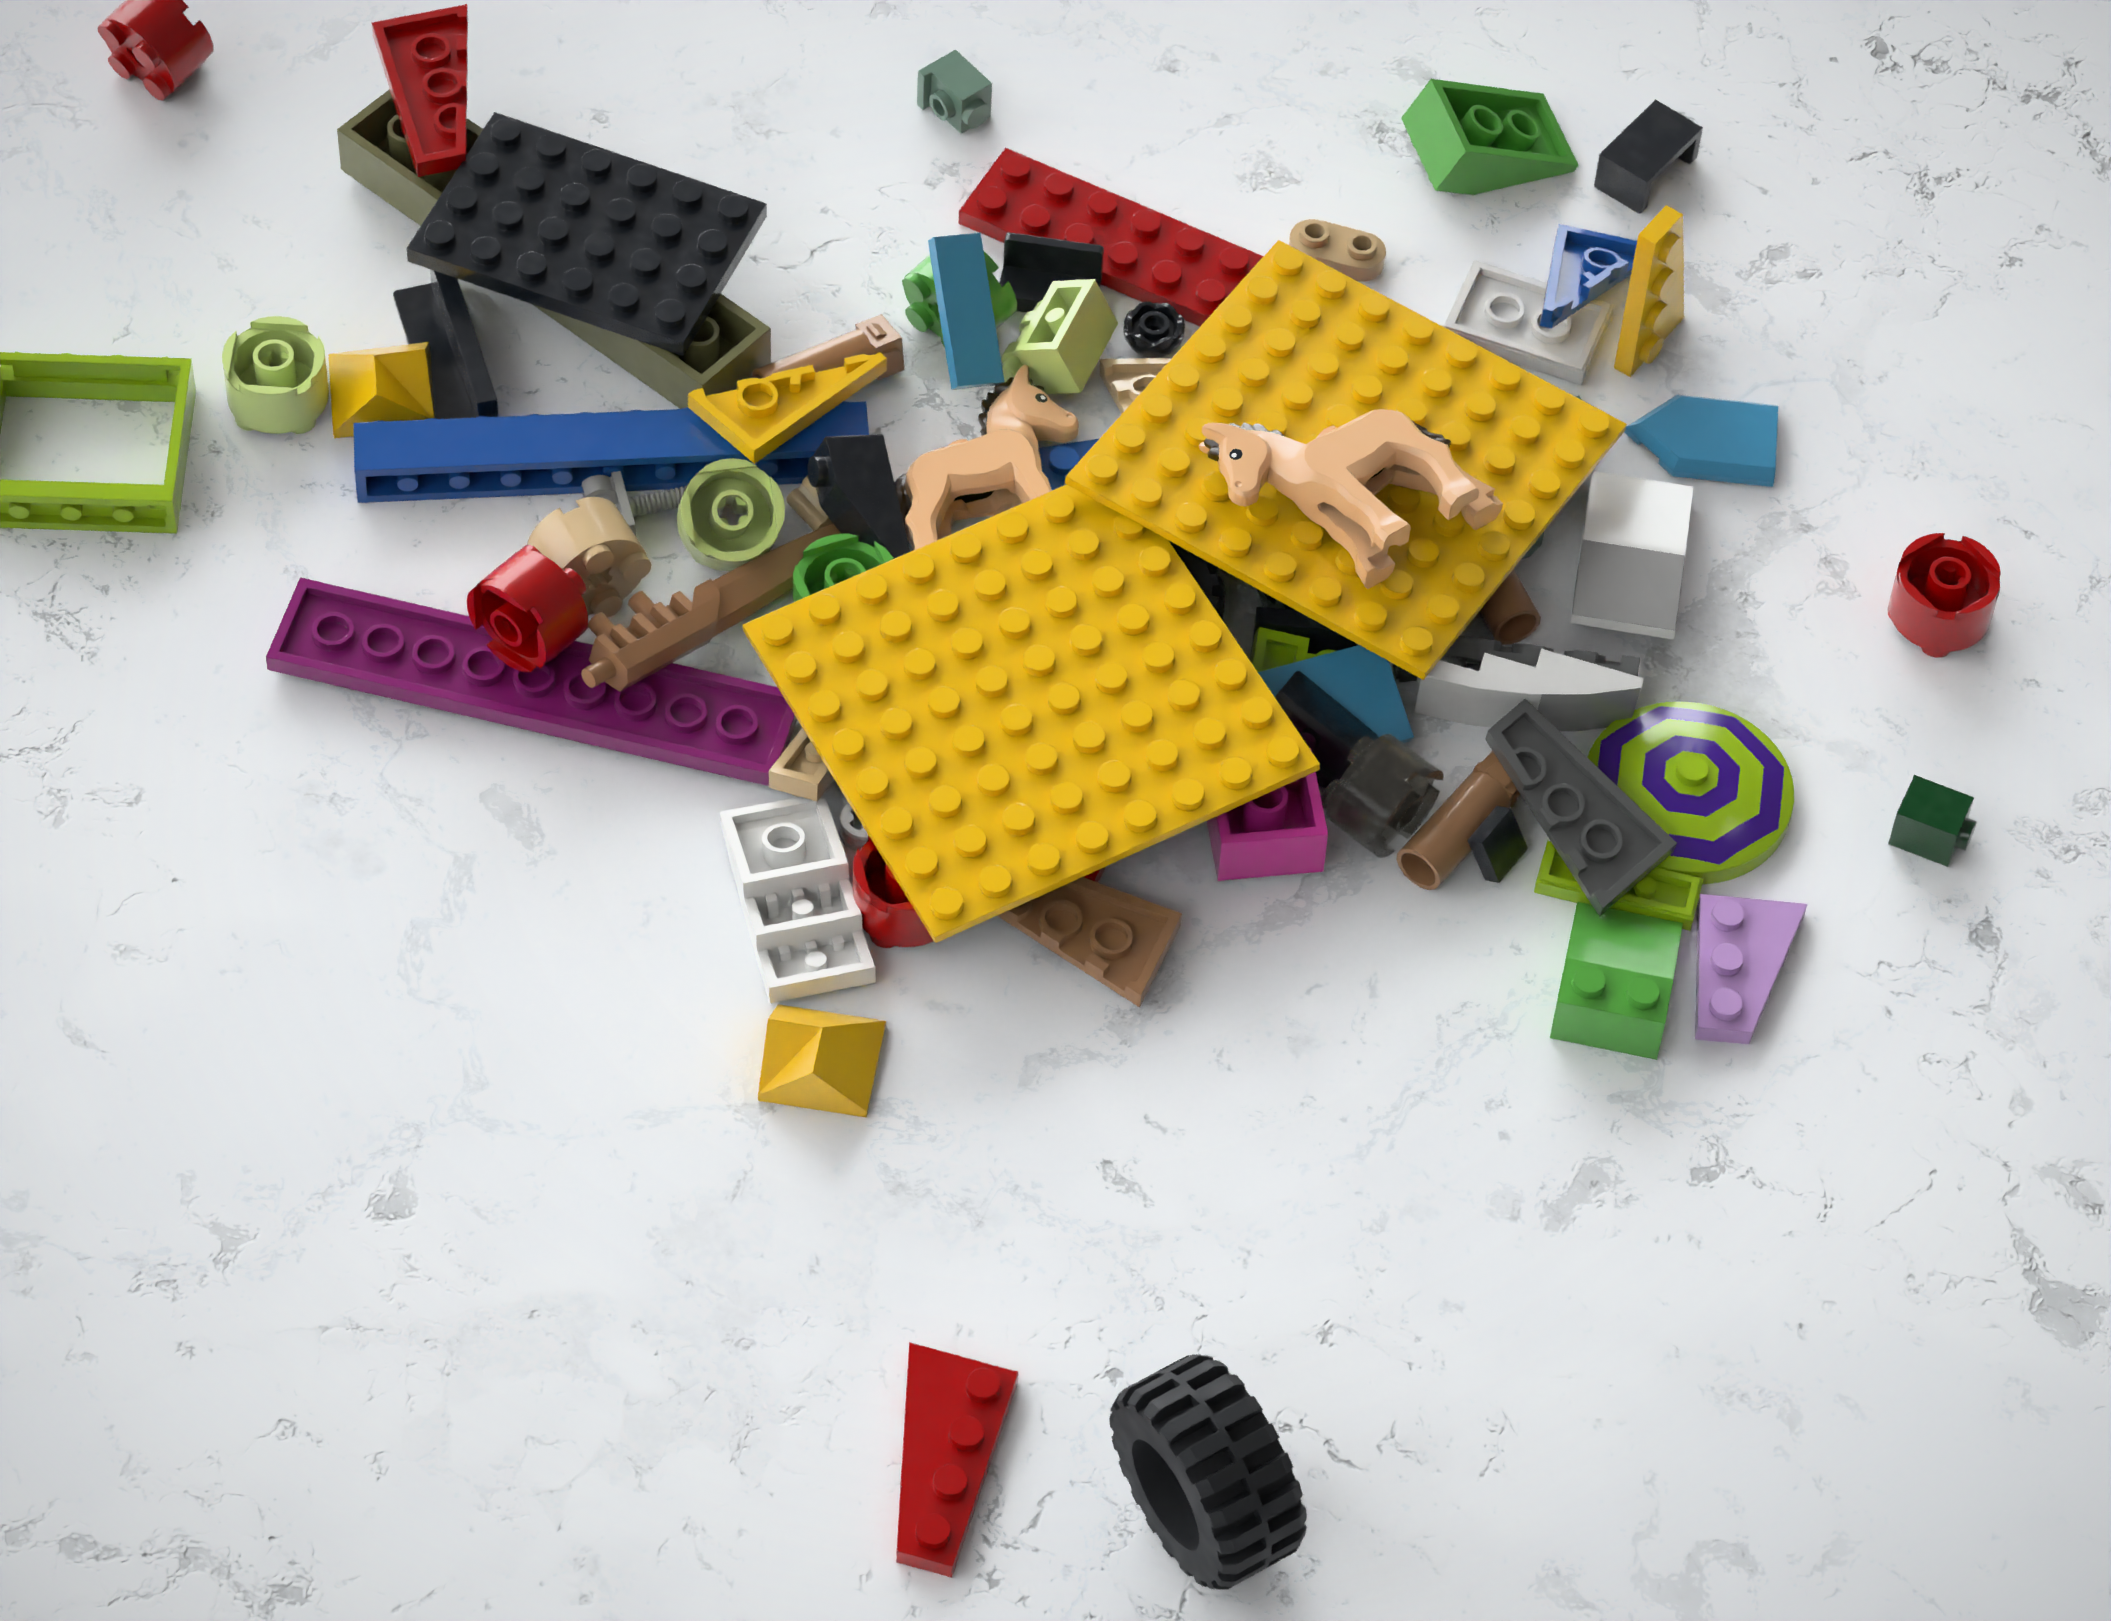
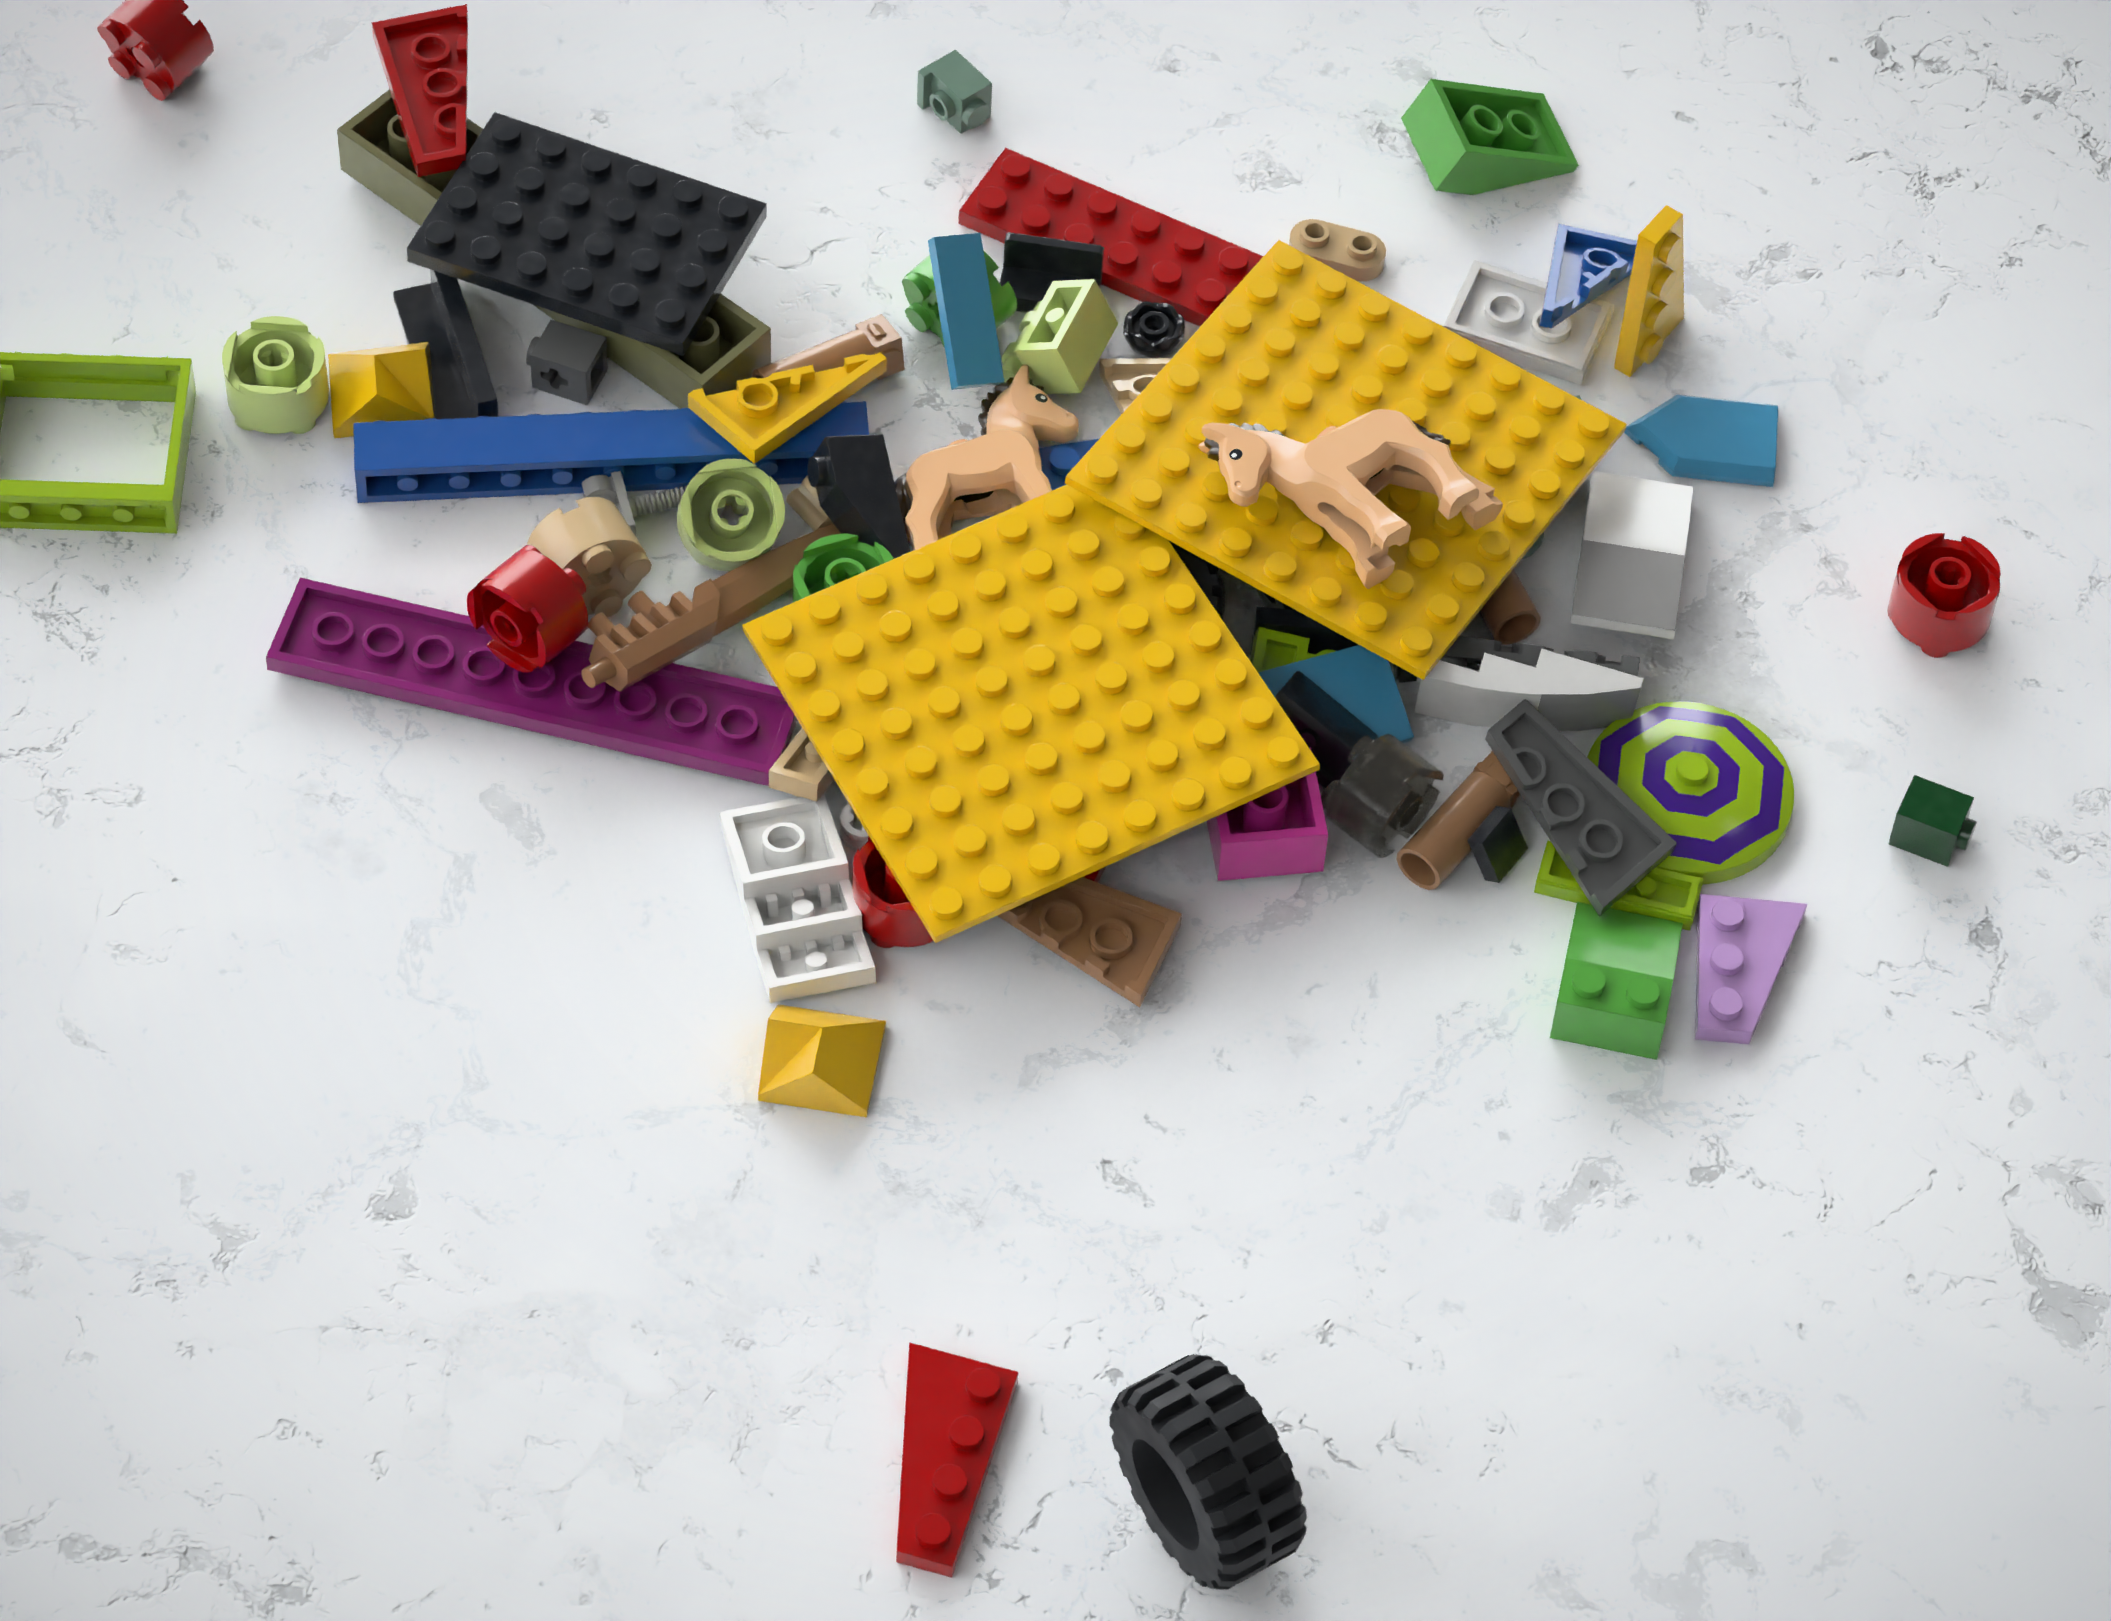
black panel [1594,99,1703,214] -> none
none -> dark grey brick [526,319,608,406]

